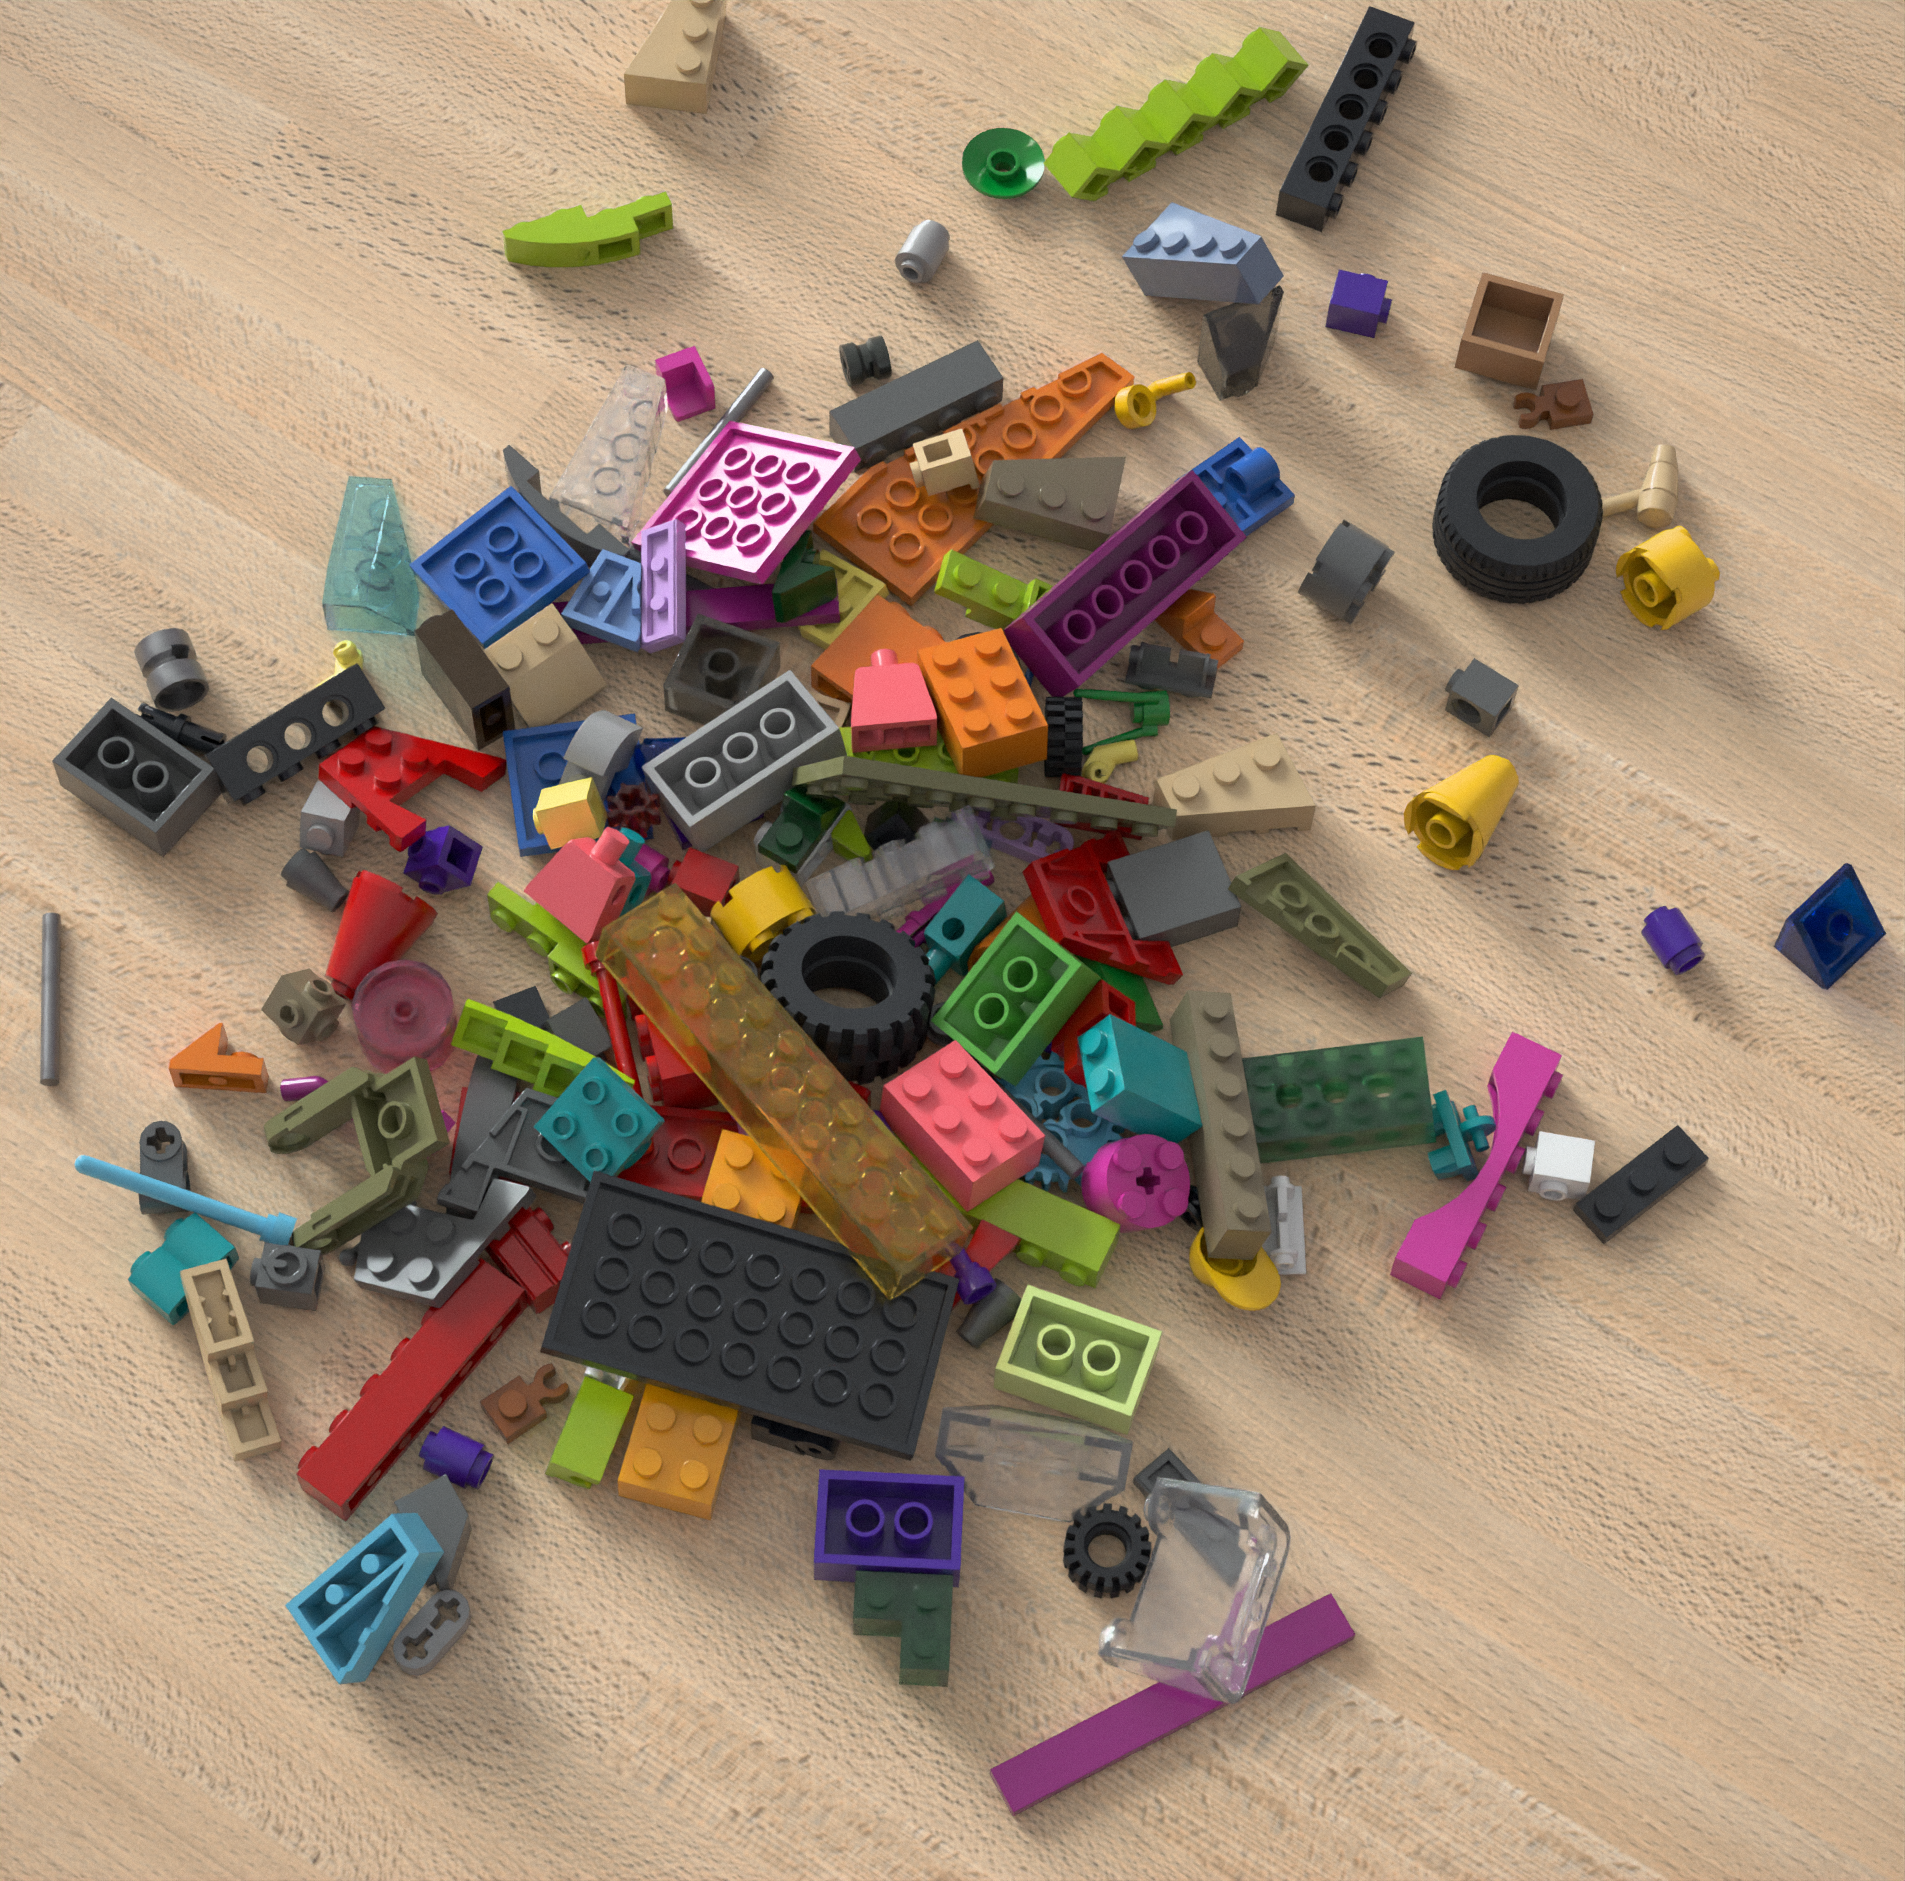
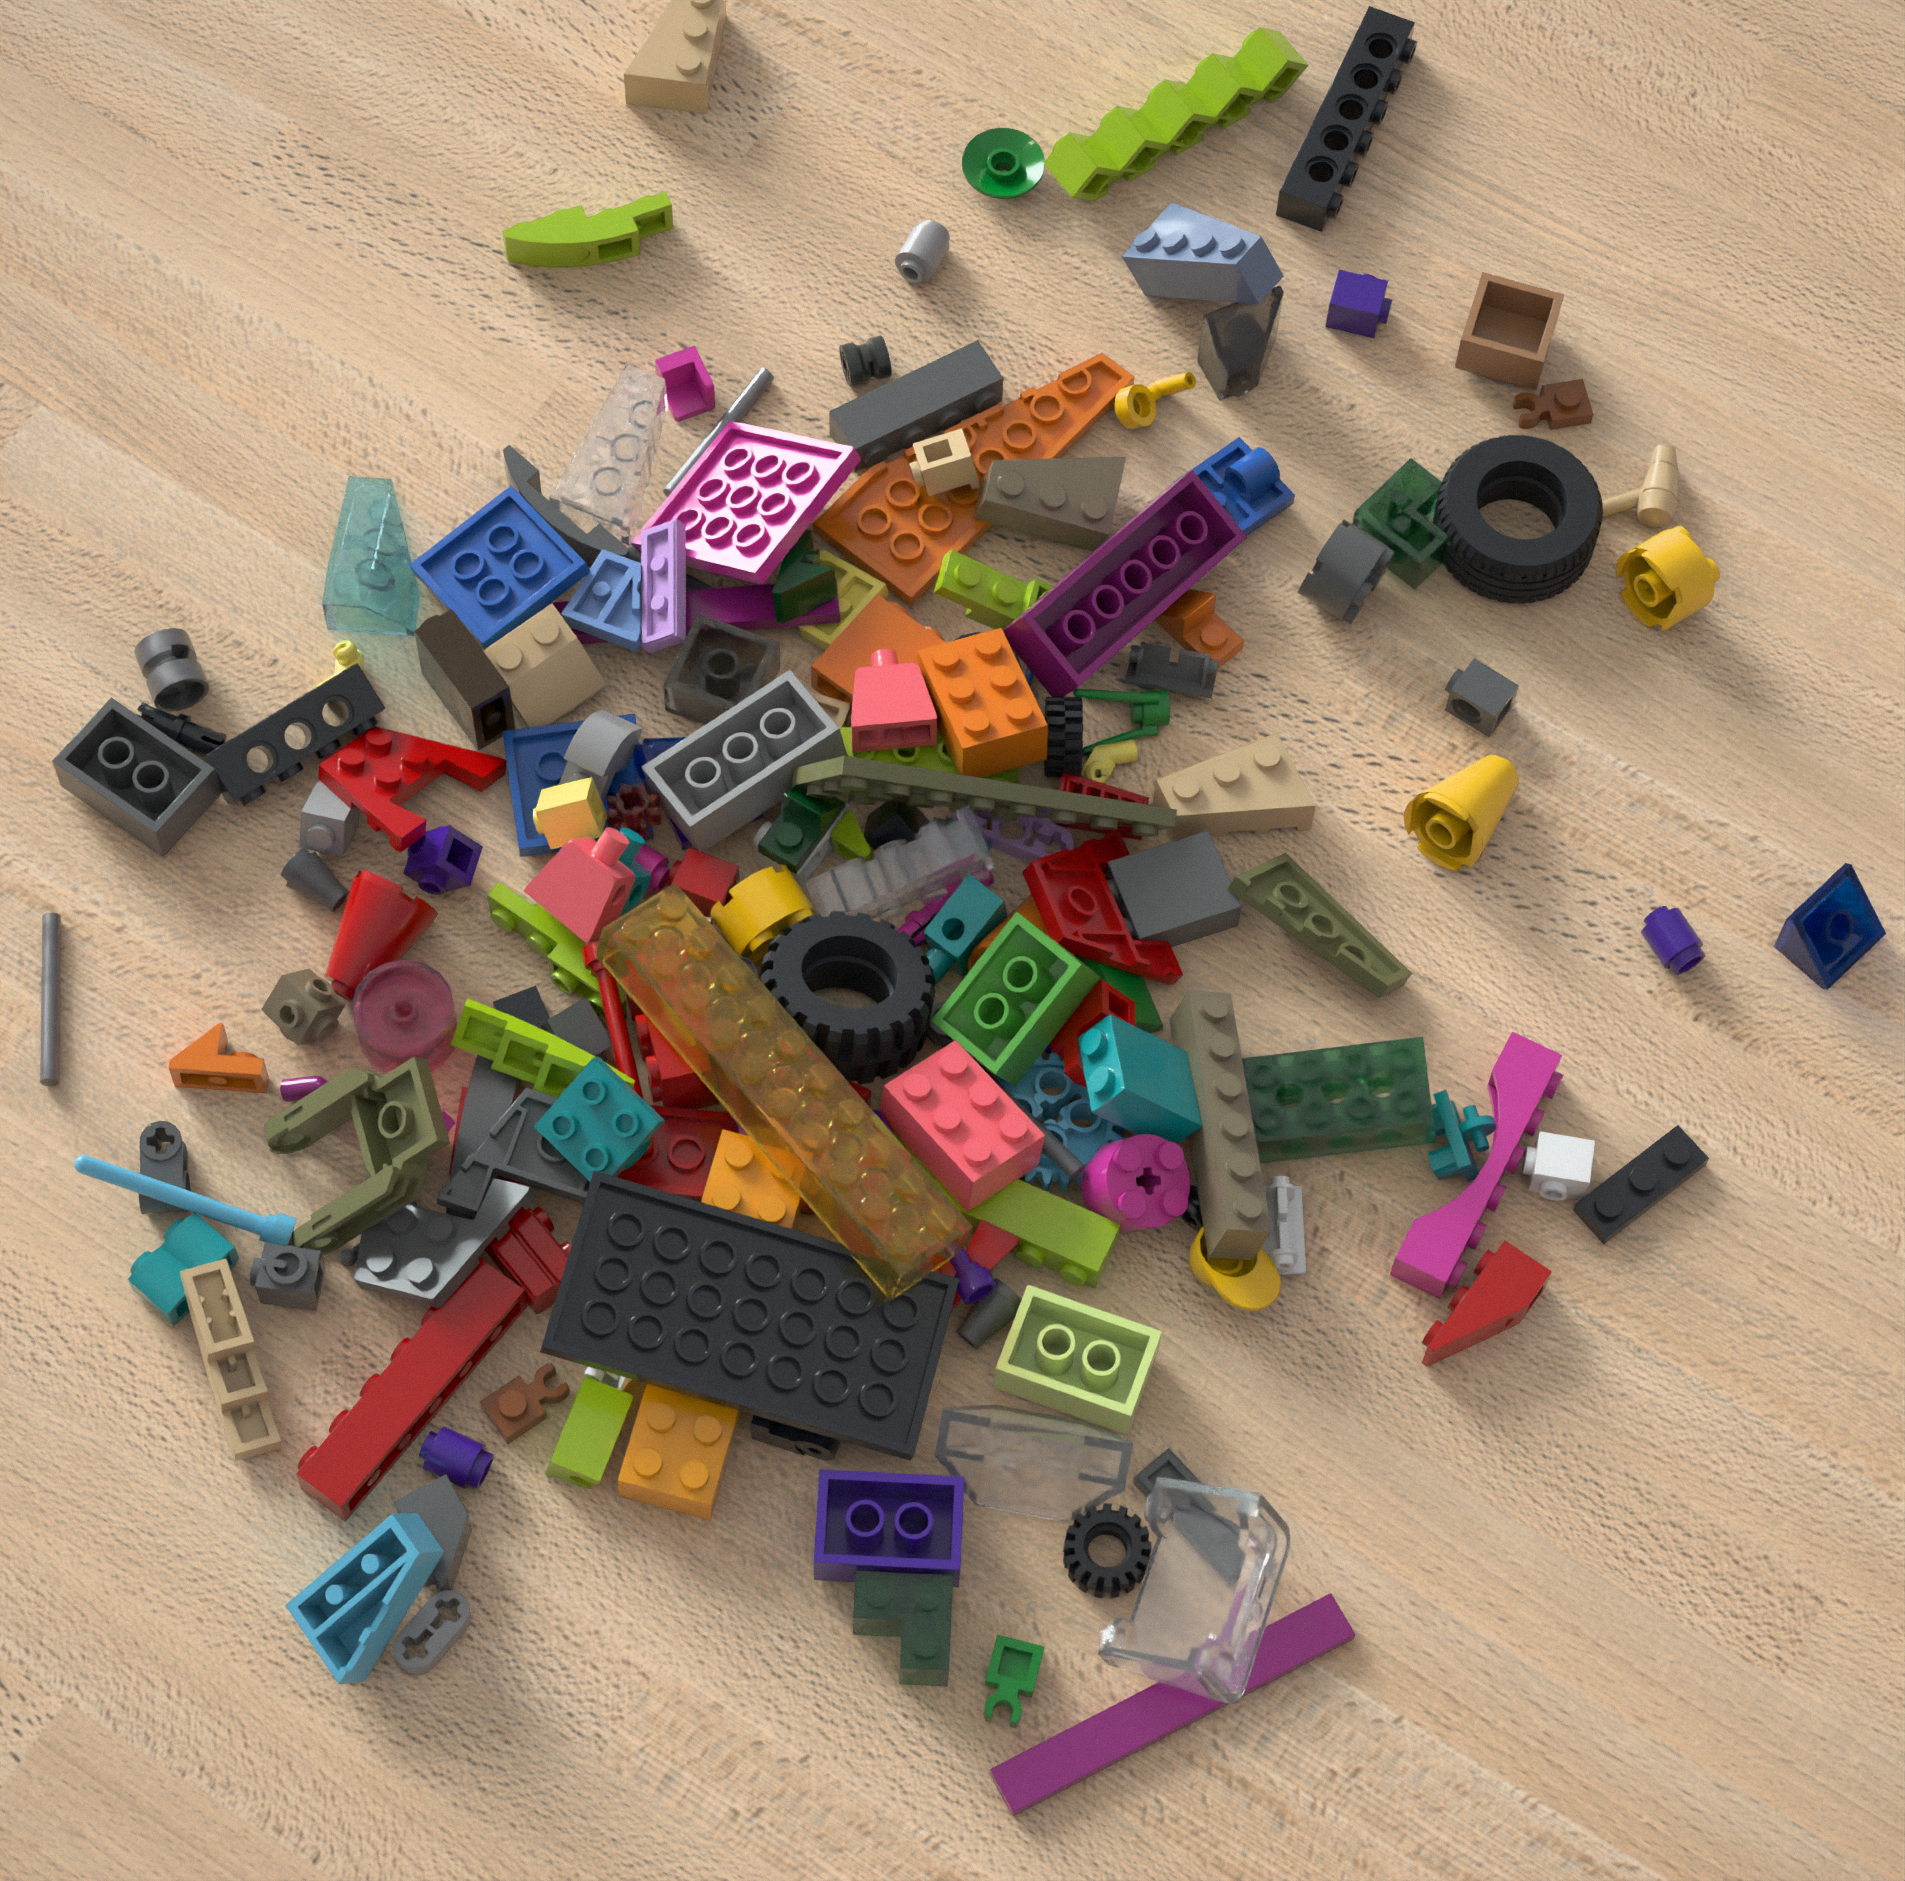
none -> green plate [984,1635,1045,1728]
none -> clear green brick [1352,458,1448,590]
none -> red slope [1422,1240,1552,1367]

